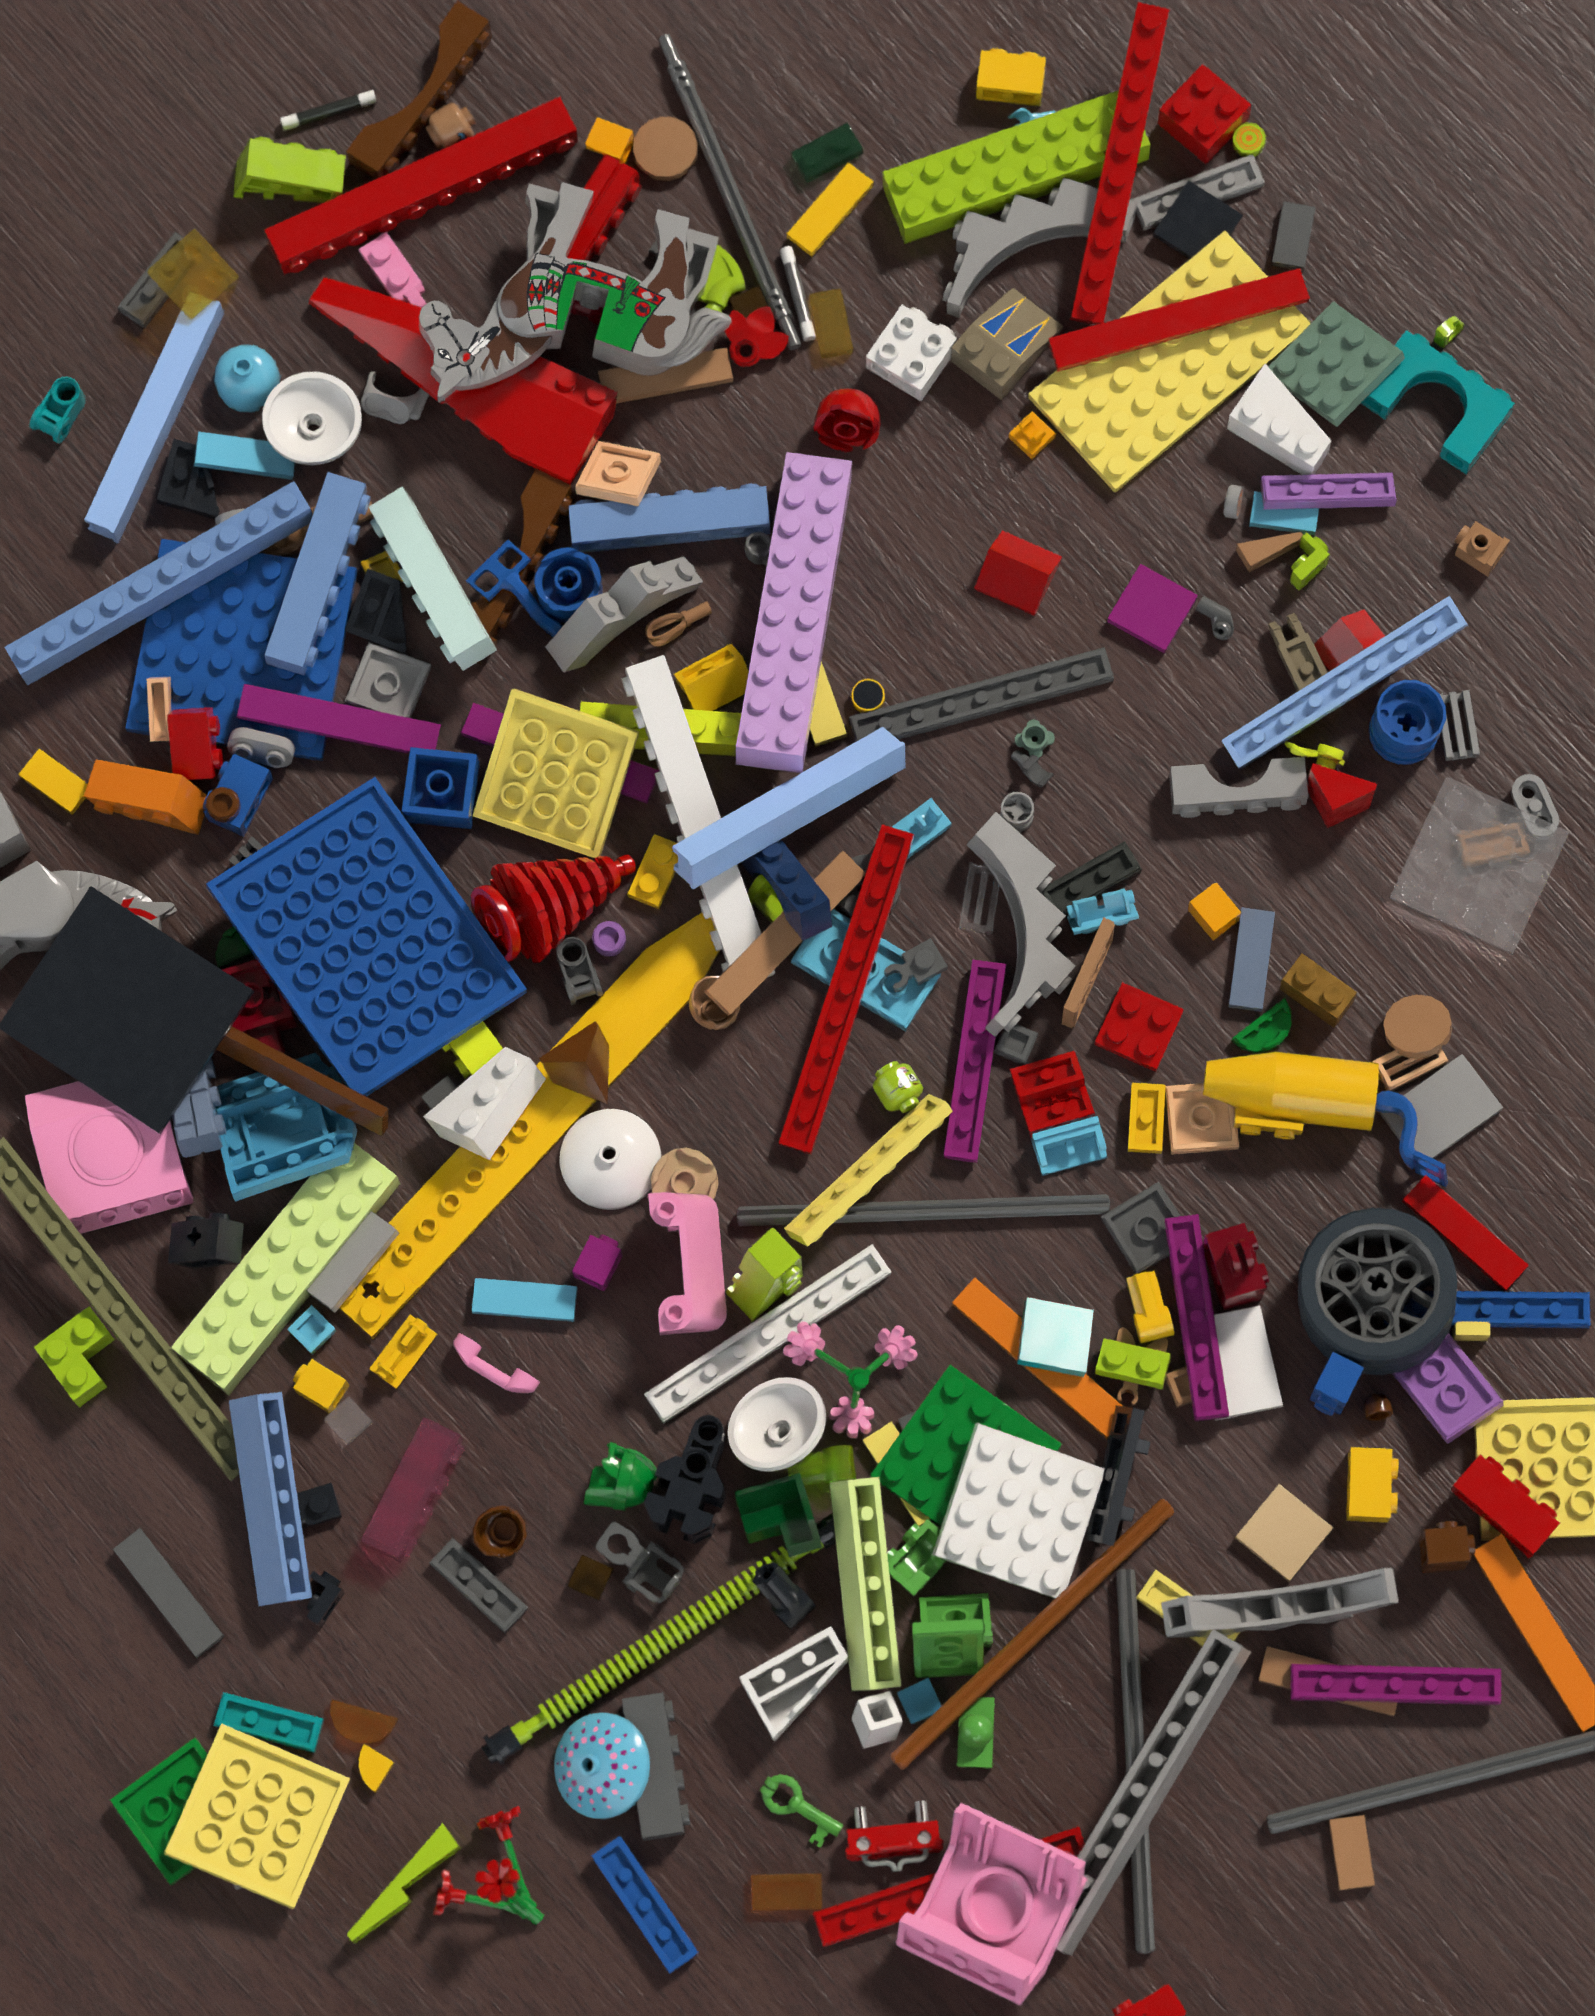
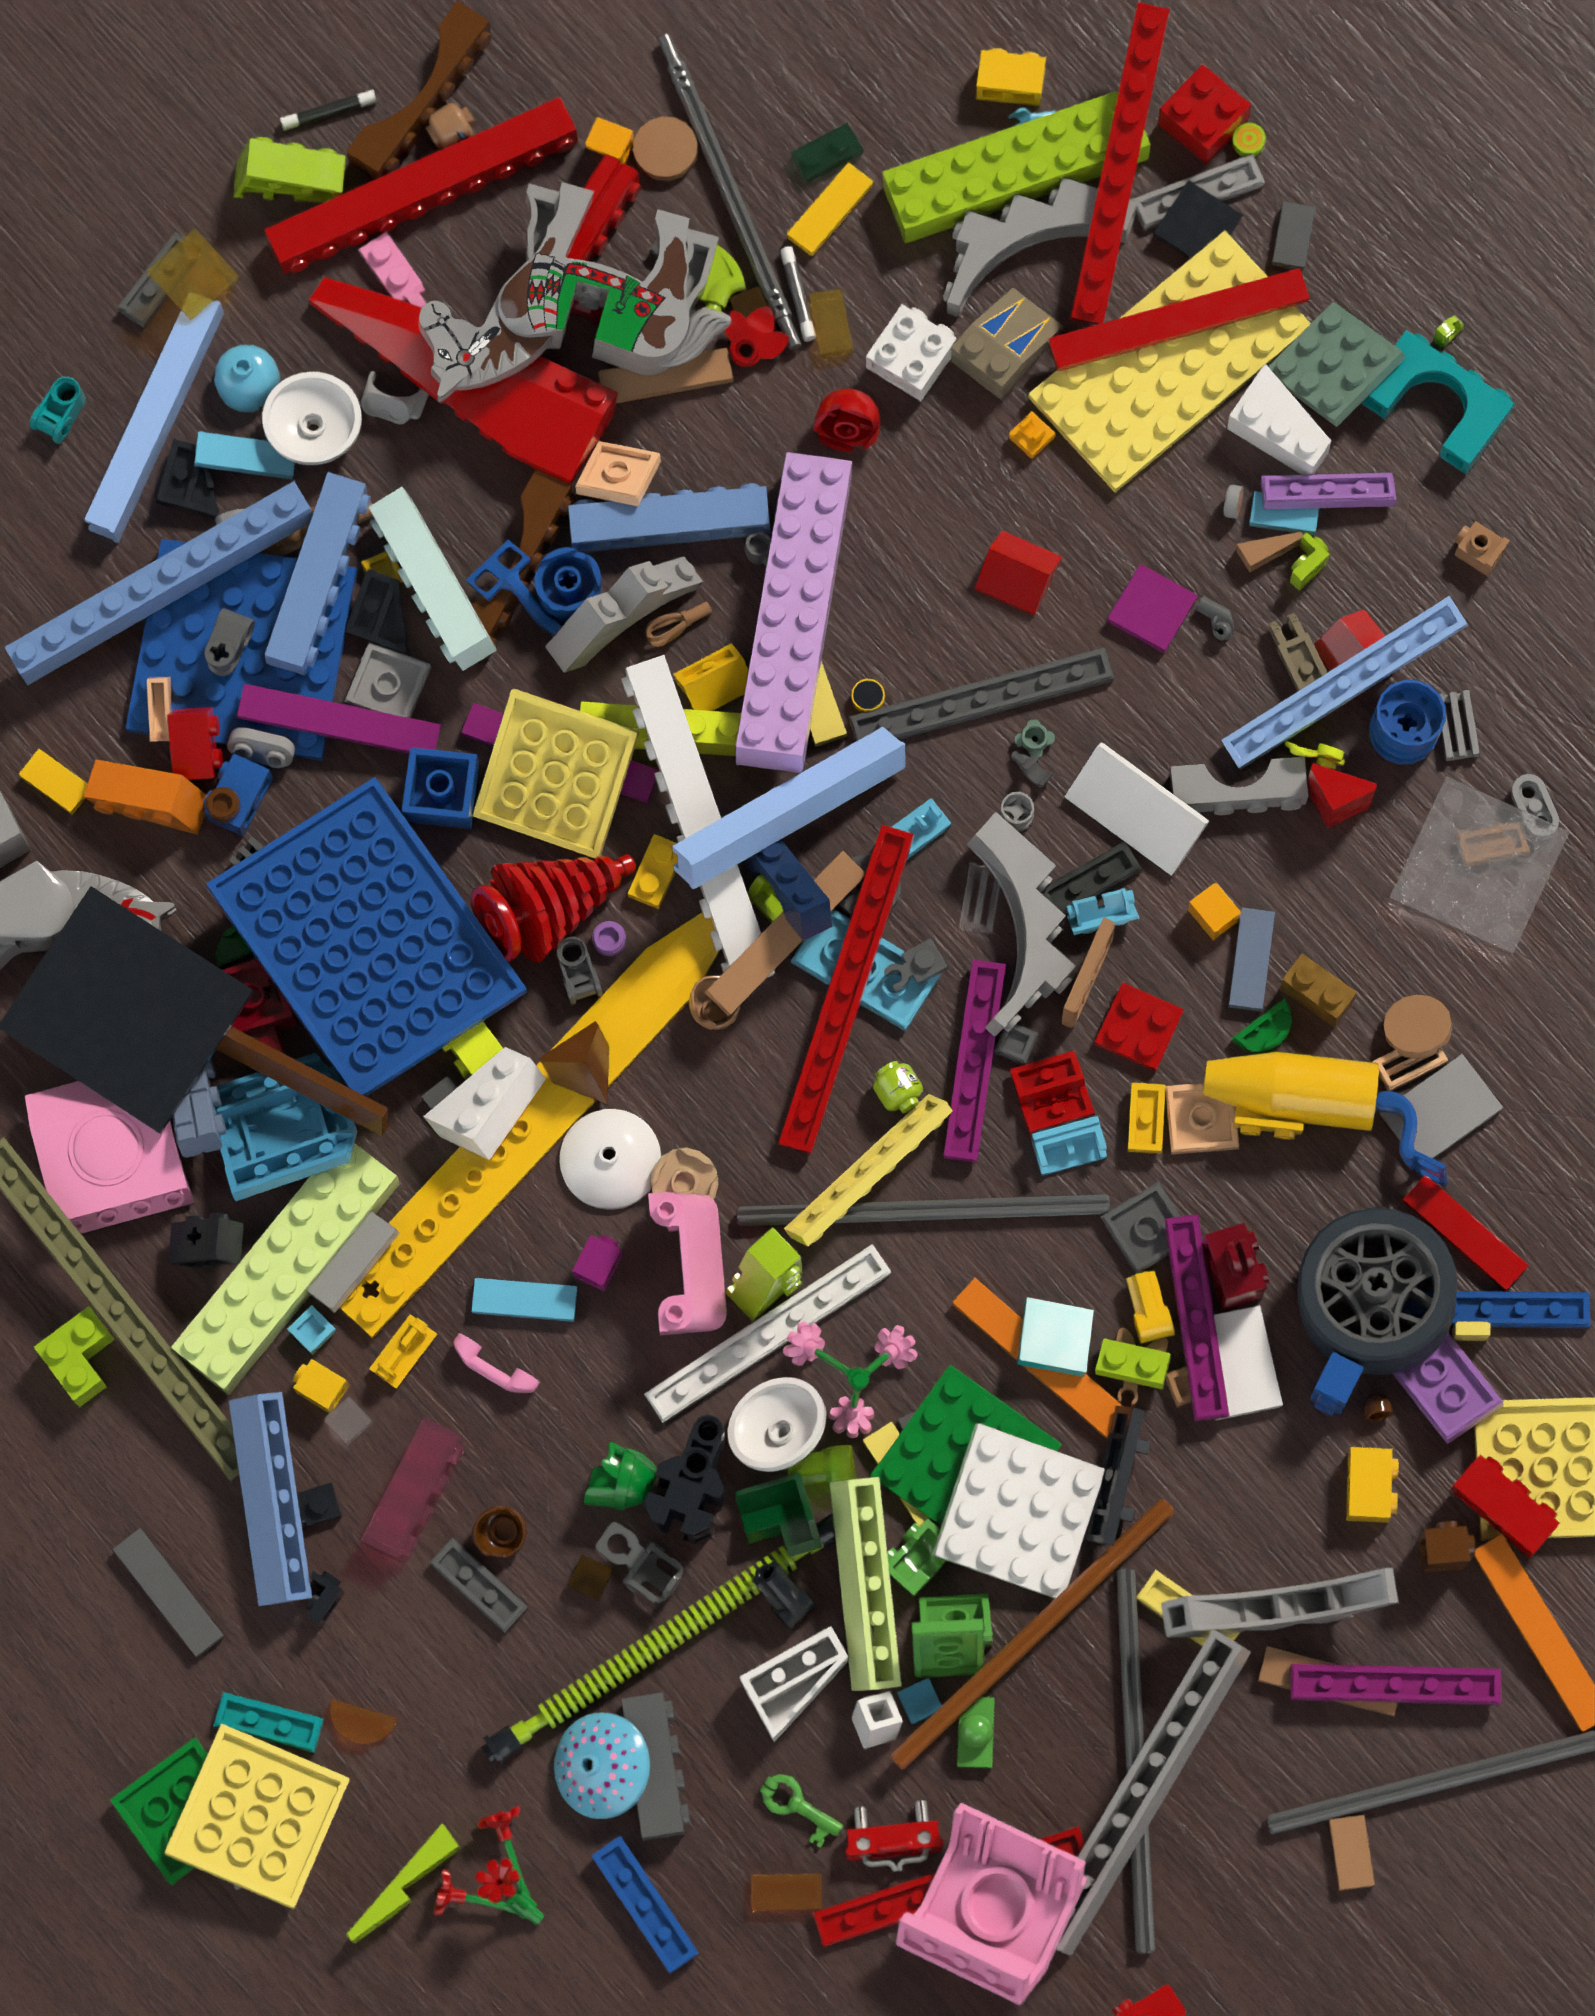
yellow tile [359,1744,394,1793] -> none
tan tile [1235,1484,1333,1582] -> none
none -> dark grey piece [204,608,255,677]
none -> white tile [1065,742,1209,876]

